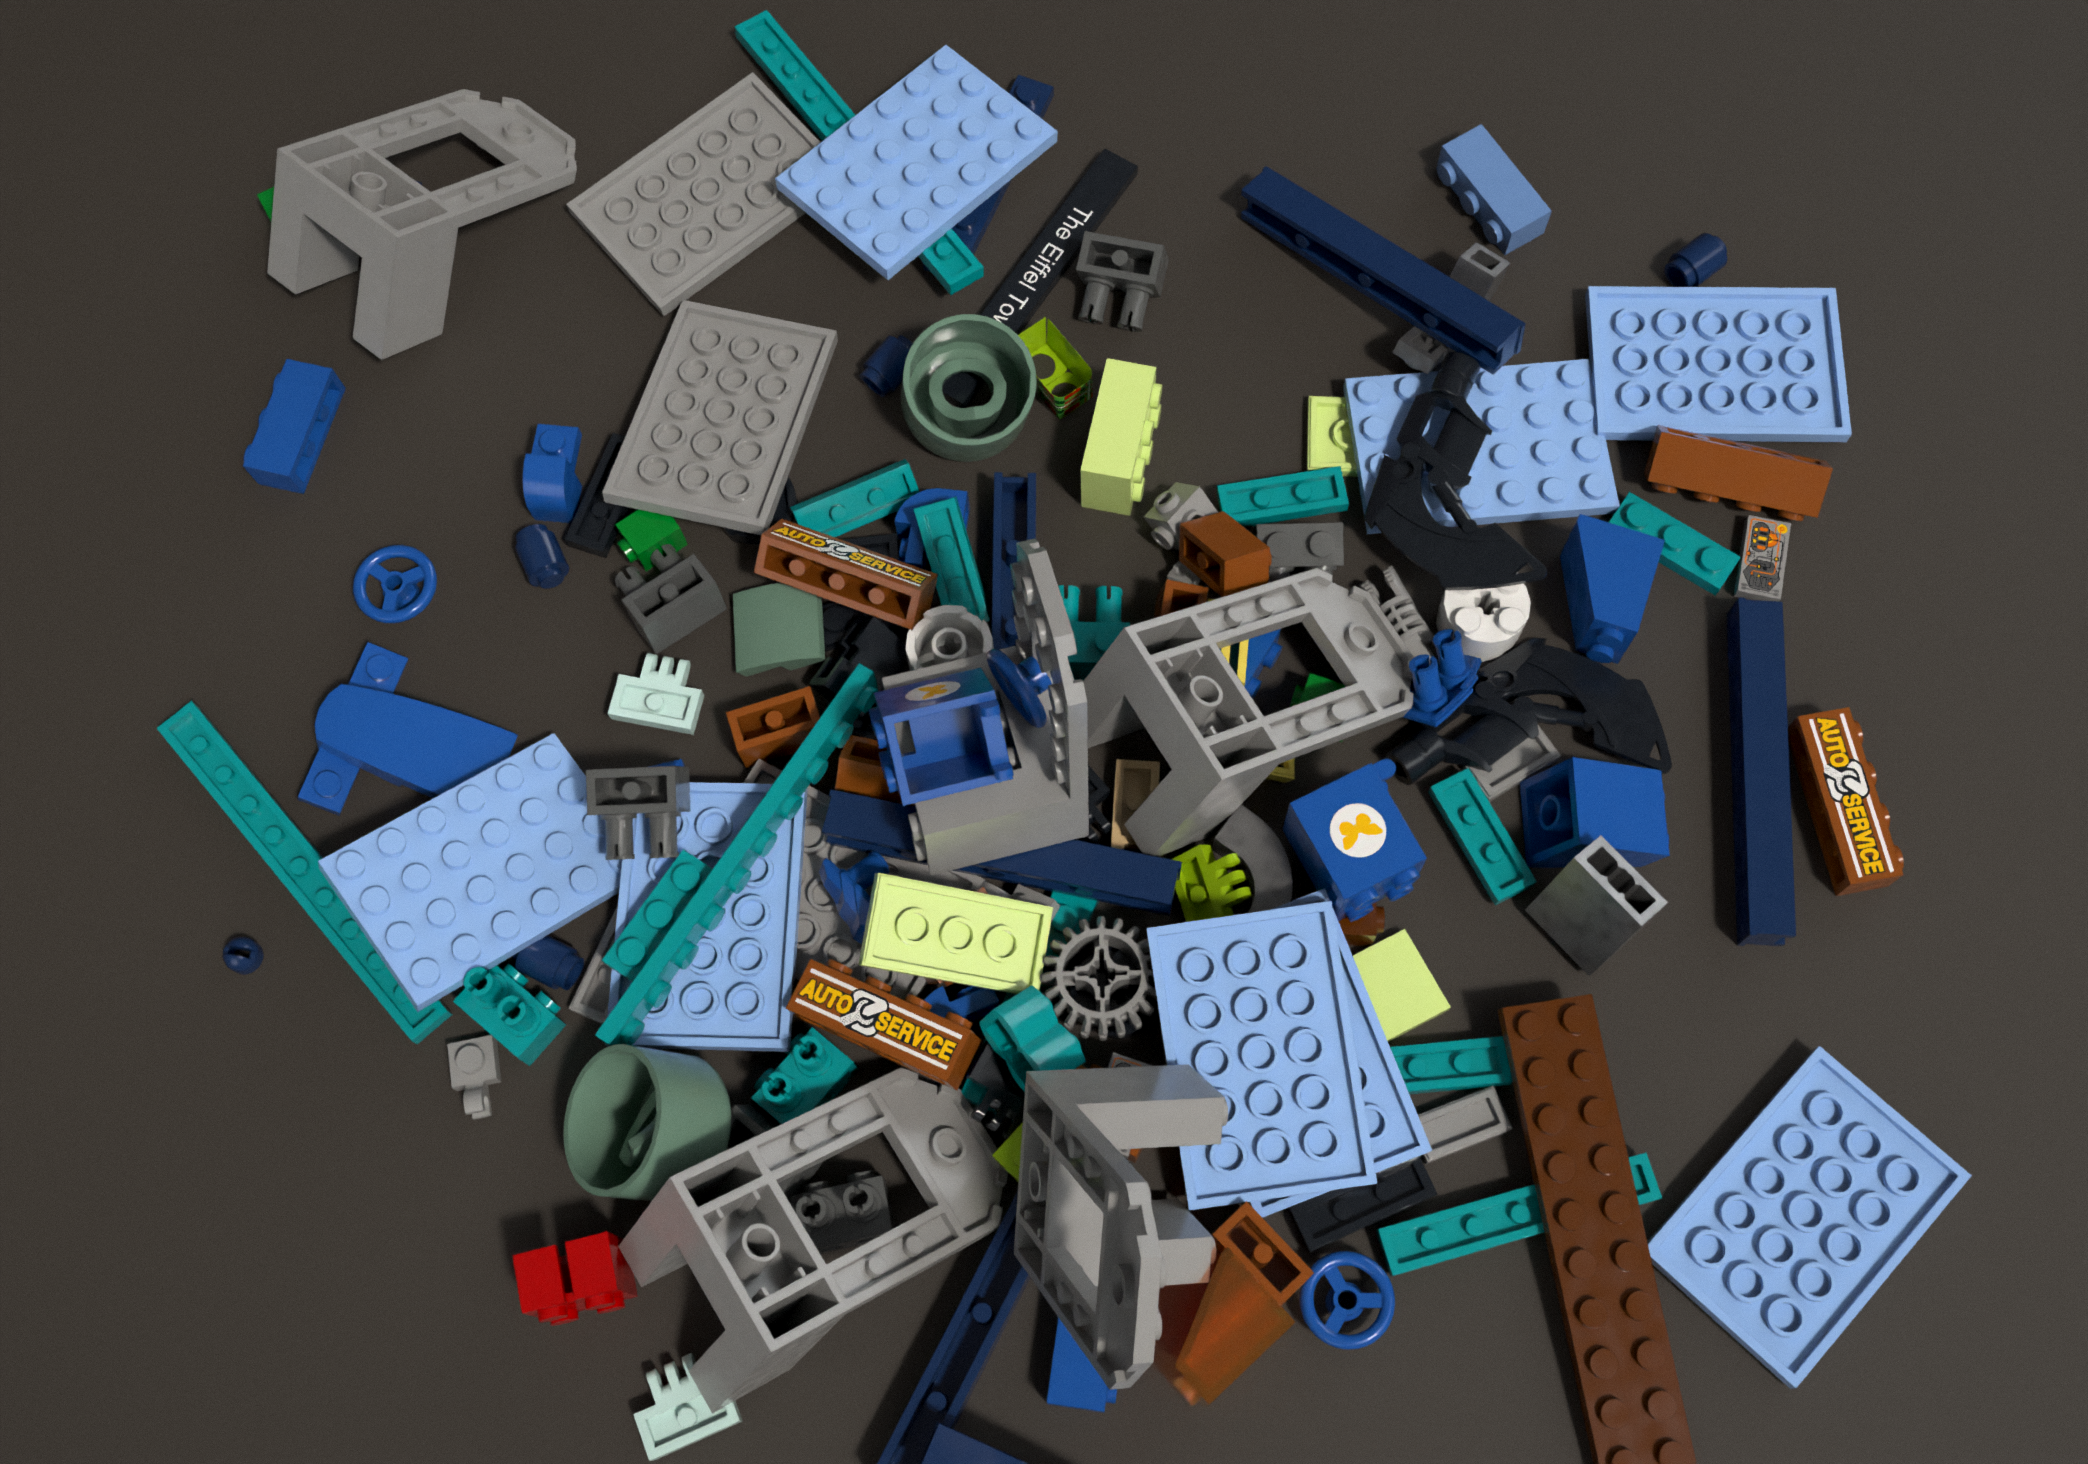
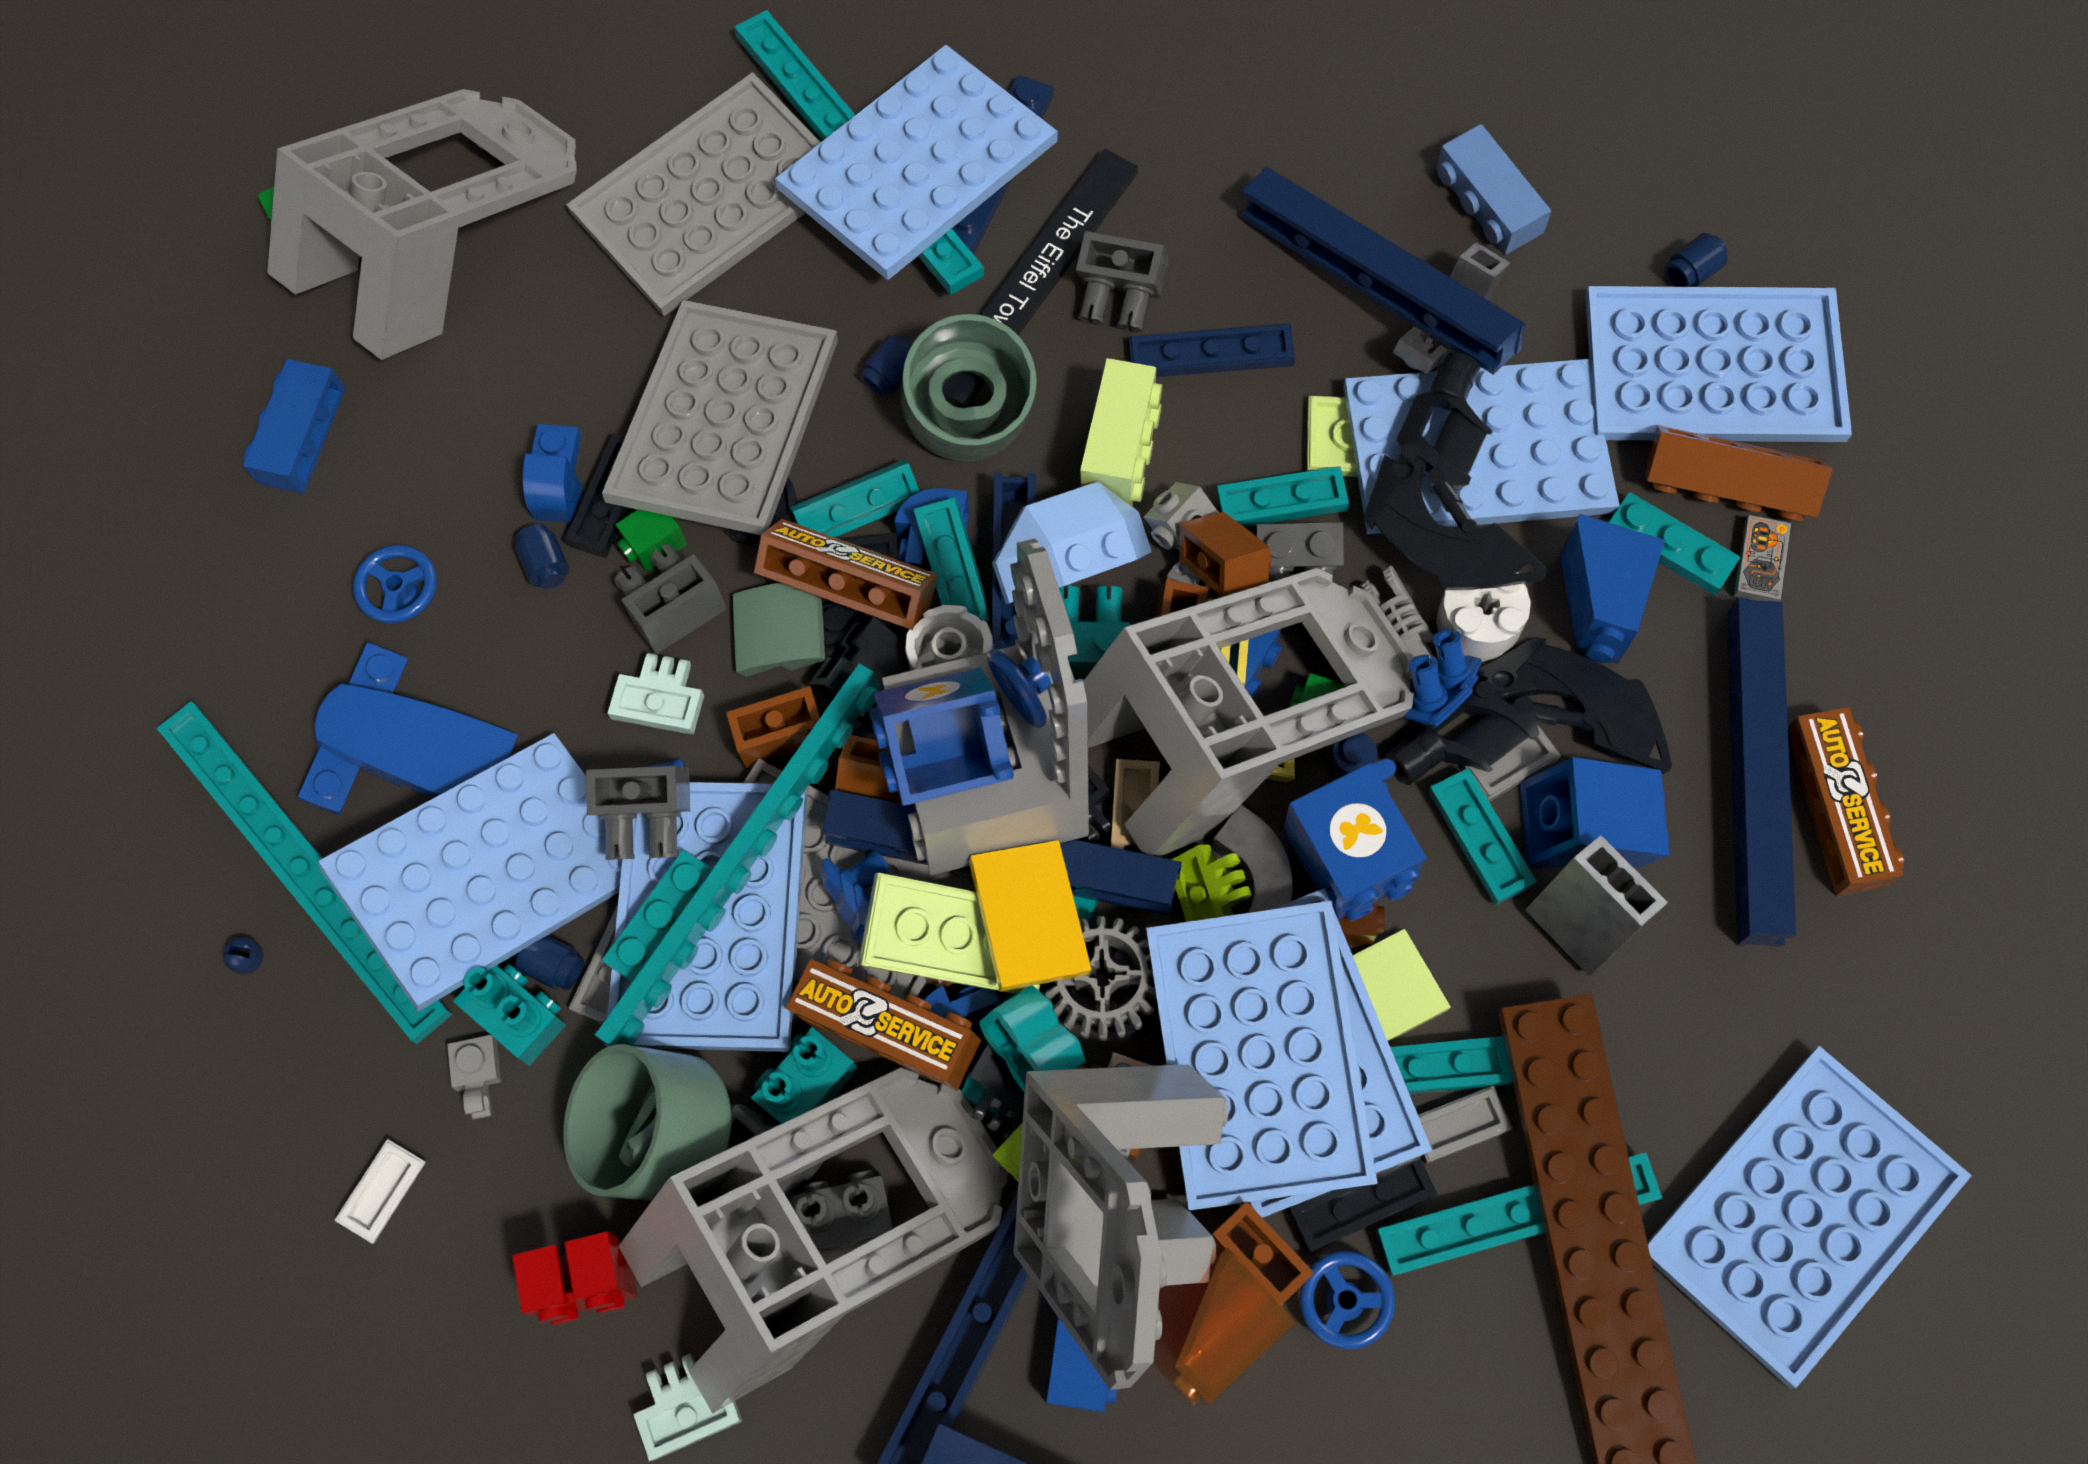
lime piece [1018,317,1093,419] -> none
none -> white tile [335,1139,426,1244]
none -> yellow tile [969,840,1092,992]
none -> light blue wedge [992,481,1152,604]
none -> dark blue tile [1129,323,1295,377]
none -> dark blue brick [1329,733,1377,780]

